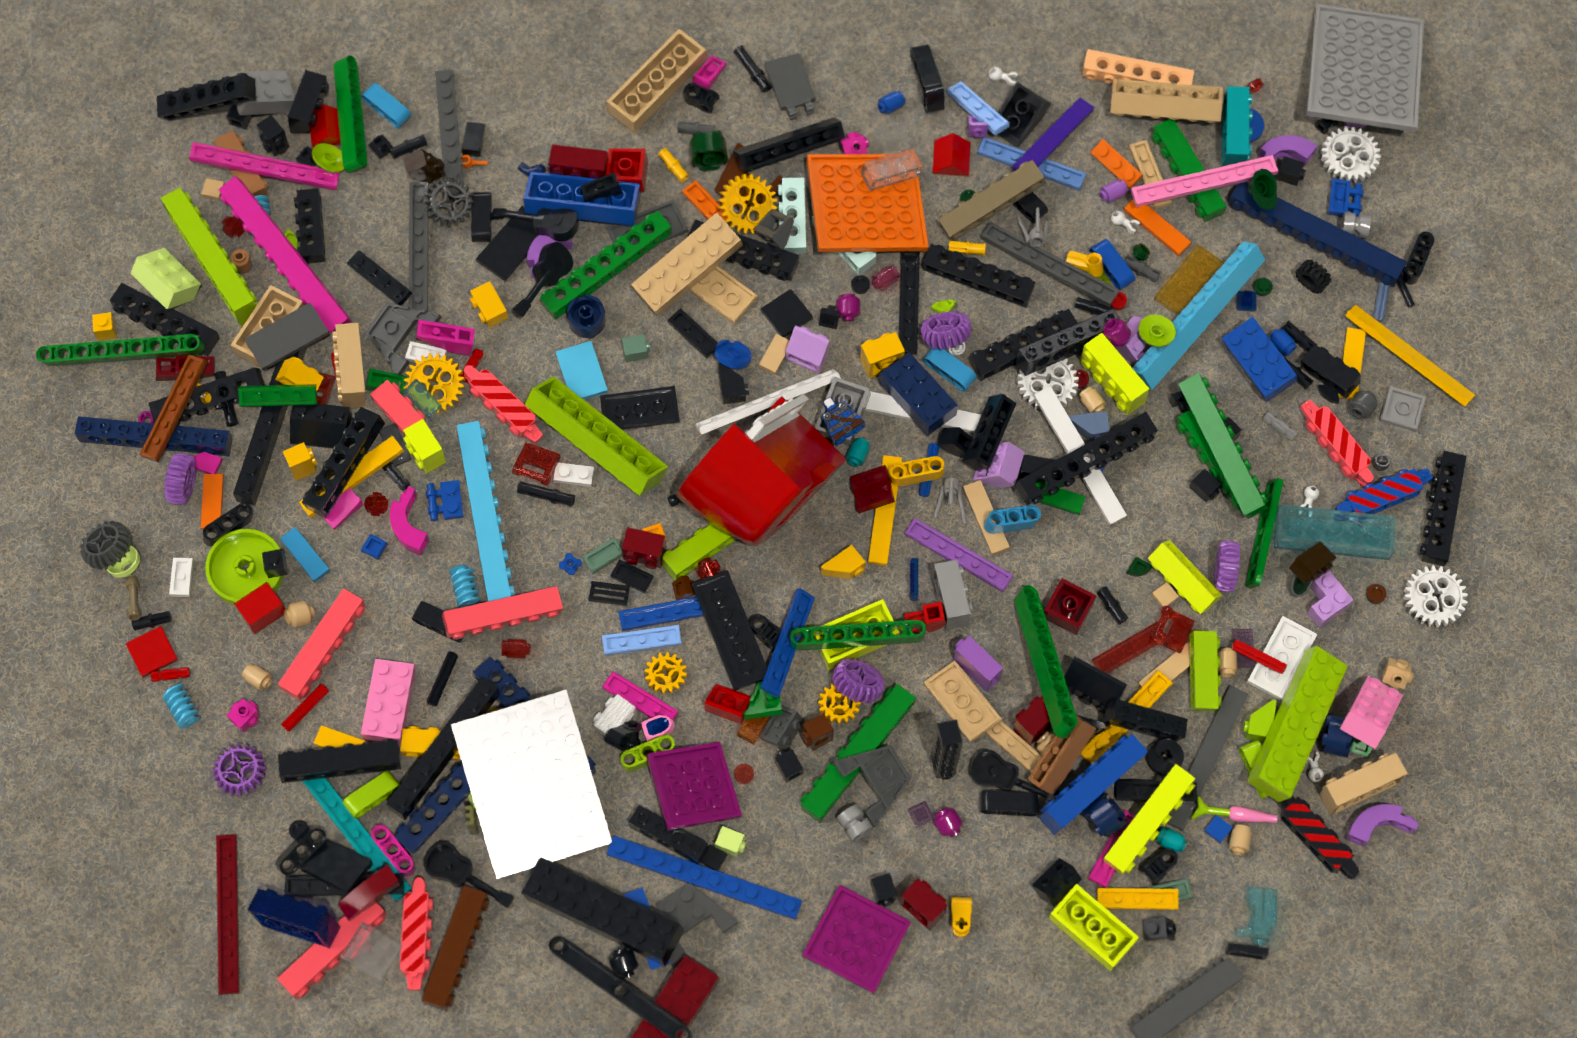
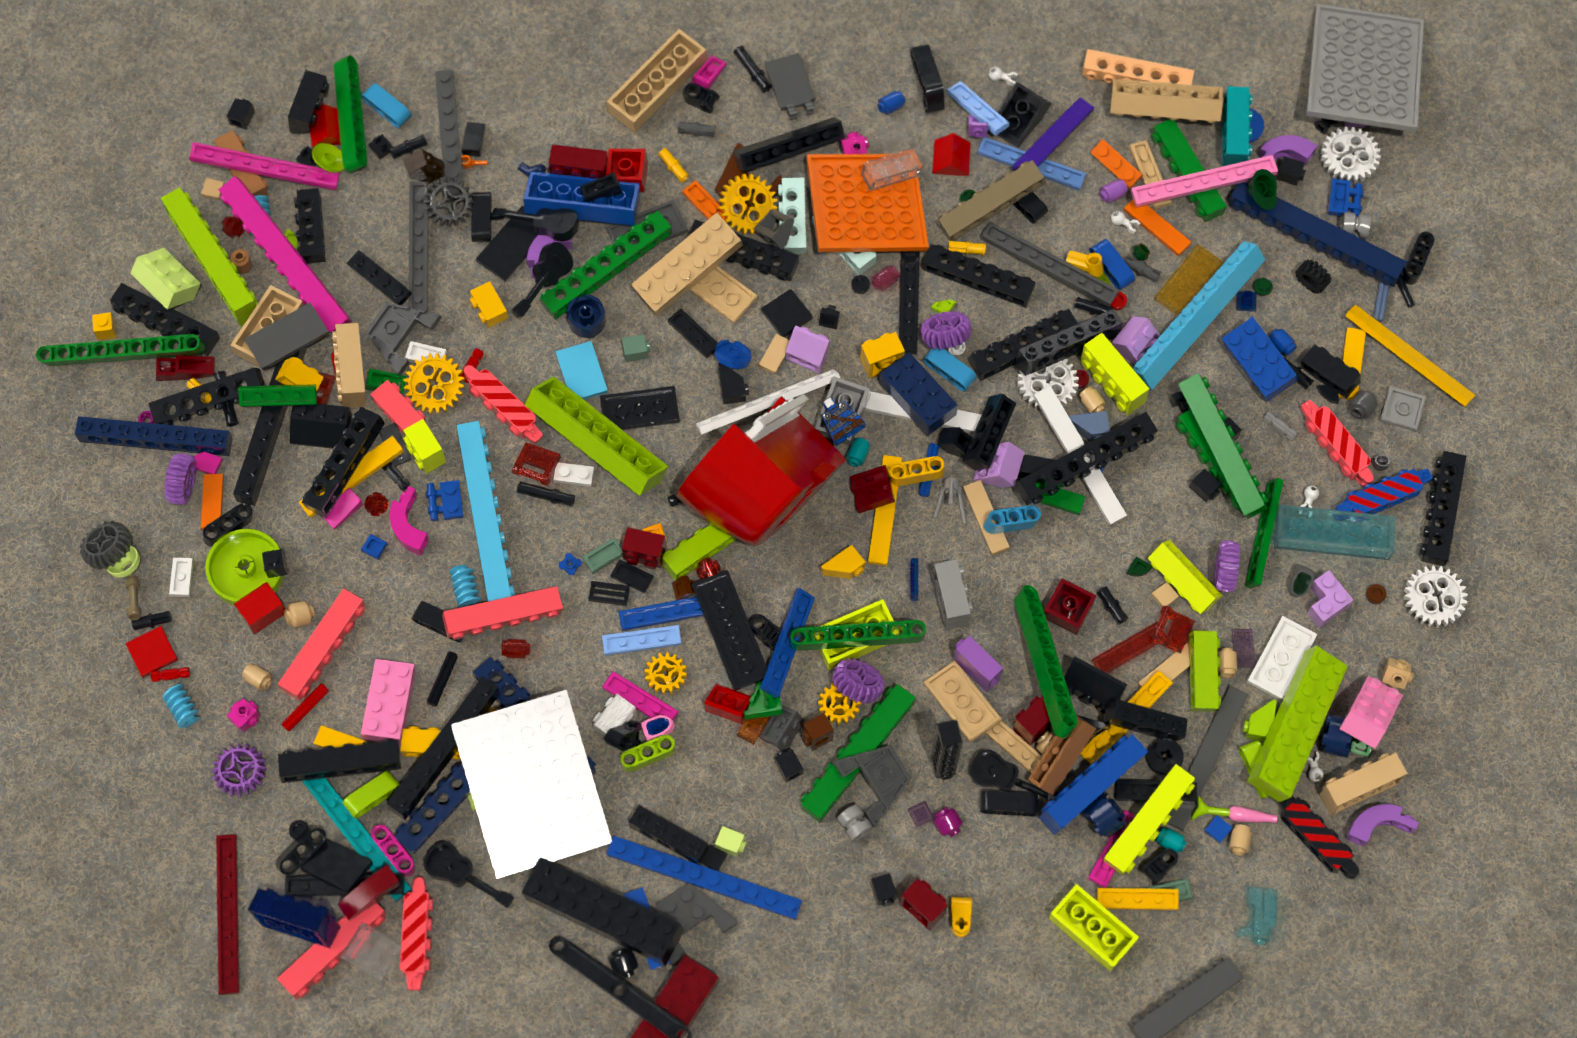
dark orange tile [139,355,207,462] -> none
black brick [157,73,256,121] -> none
light grey brick [234,71,295,115] -> none
black brick [256,115,290,157] -> none
dark azure tile [280,527,330,583] -> none
yellow brick [283,442,318,481] -> none
clear light blue tile [403,378,442,419] -> none
dark pink slope [416,320,475,356] -> none
reddish brown brick [421,886,490,1011] -> none
olive tile [465,805,478,835] -> none
magenta plate [646,742,742,831] -> none
dark green brick [689,131,728,171] -> none
clear red tile [734,764,754,785] -> none
magenta plate [802,885,911,994] -> none
magenta head [836,294,861,322] -> none
medium lavender tile [904,518,1013,592] -> none
red brick [904,602,946,633] -> none
light grey plant [1017,207,1049,247] -> none
black brick [1032,858,1082,907] -> none
magenta head [1103,318,1131,347] -> none
lime dish [1138,314,1176,347] -> none
black bracket [1143,917,1176,941] -> none
black tile [1225,943,1269,960] -> none
red axle [1232,640,1287,674] -> none
clear red tile [1246,78,1264,94] -> none
black pin [1281,320,1318,351] -> none
dark brown brick [1289,541,1337,584] -> none

